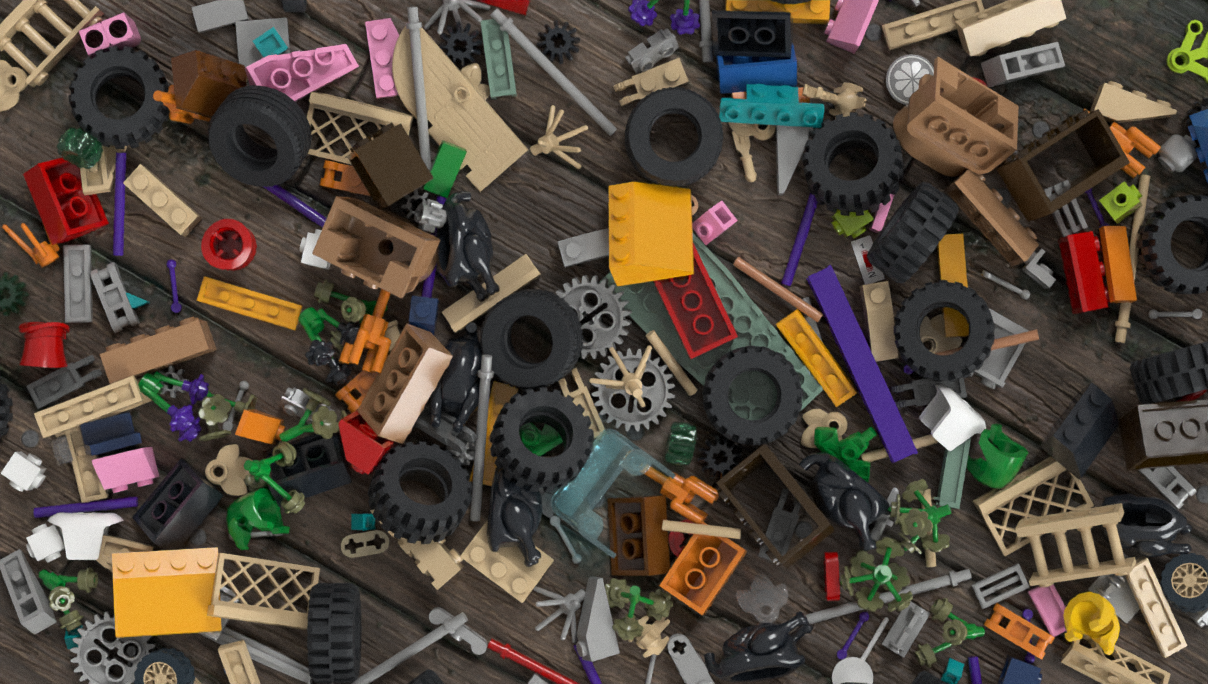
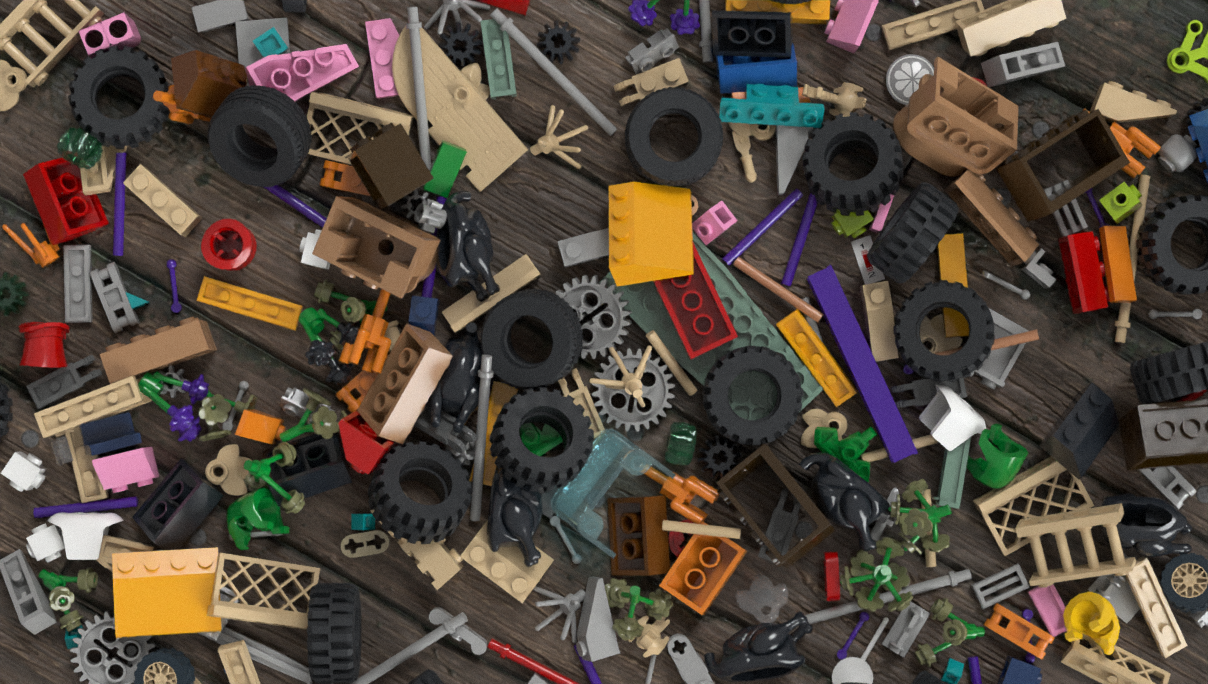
none -> dark purple bar [722,188,803,266]

